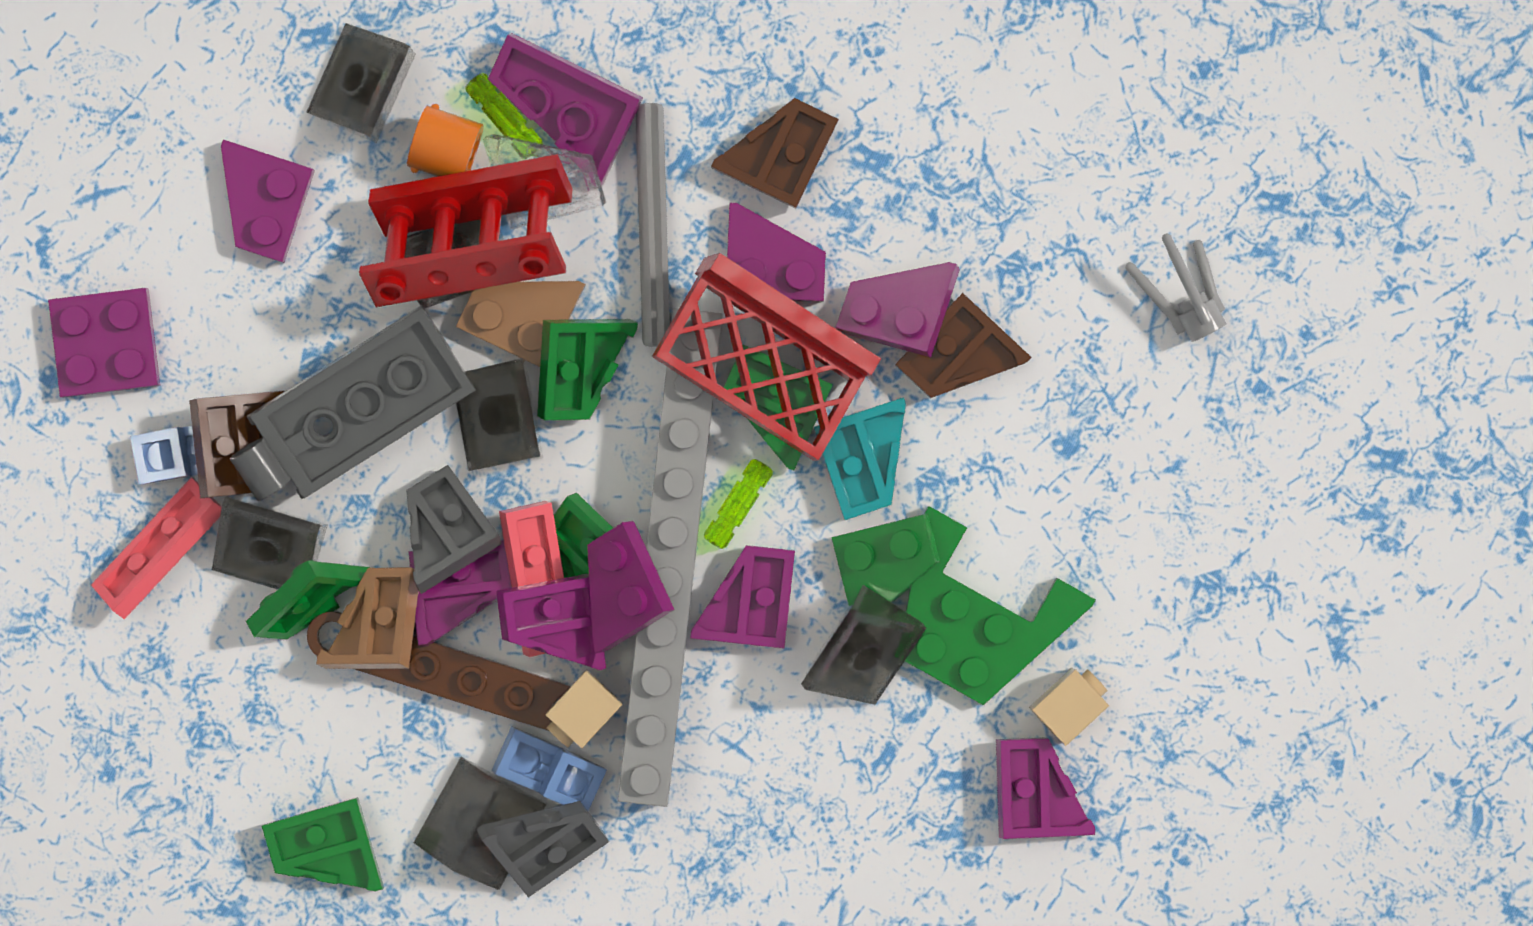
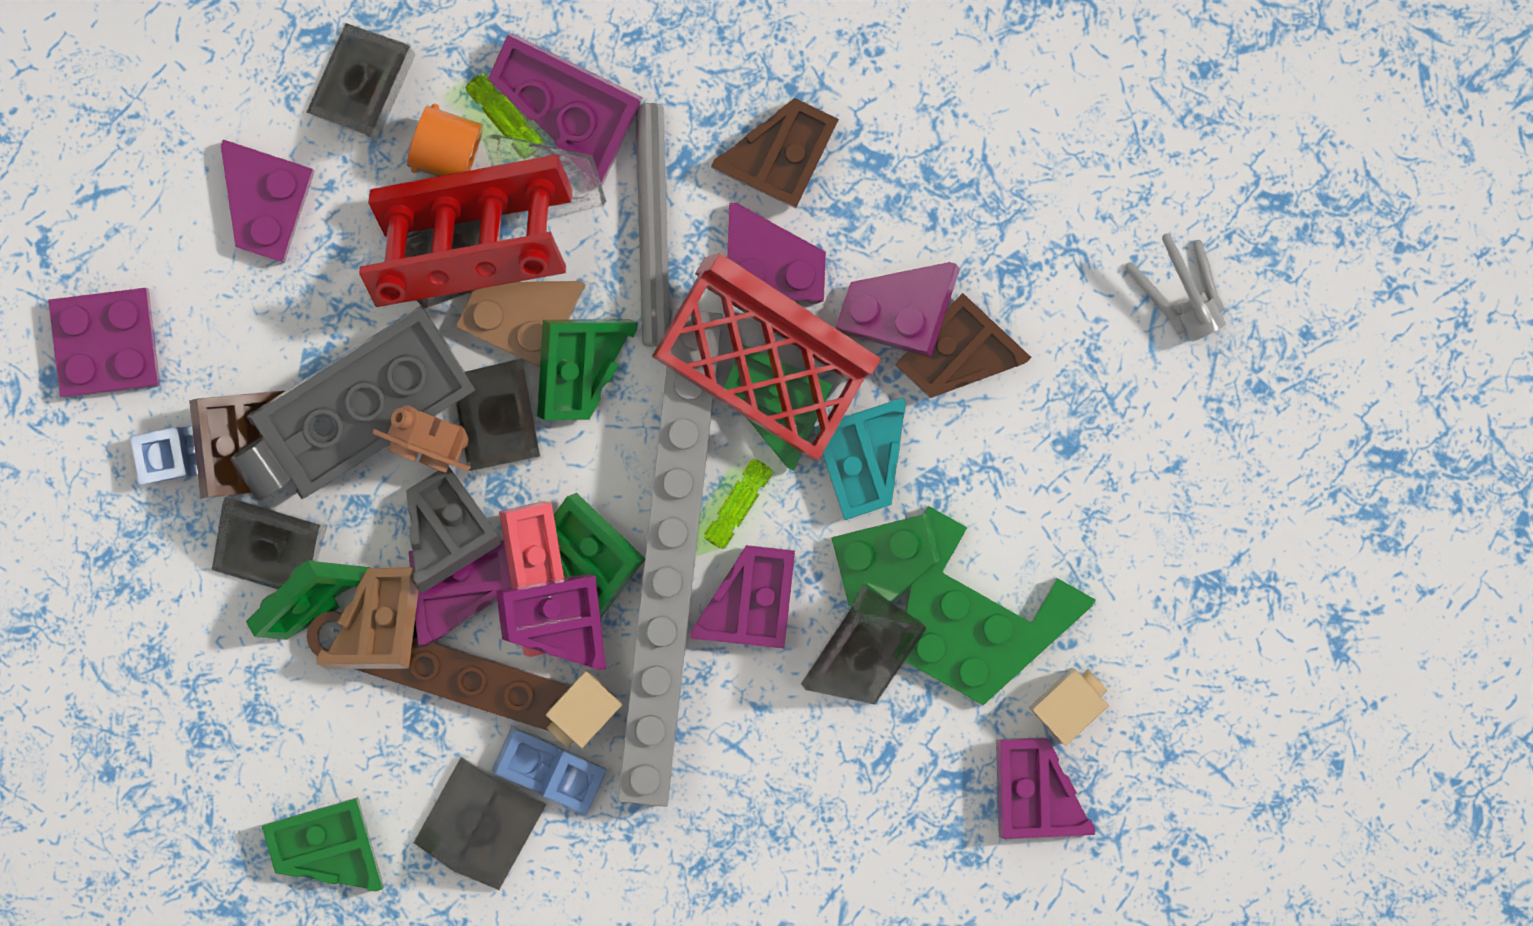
coral plate [91,477,225,619] -> none
dark grey wing [476,801,609,898] -> none
magenta wing [587,521,675,653] -> none
none -> nougat hinge [372,405,470,473]

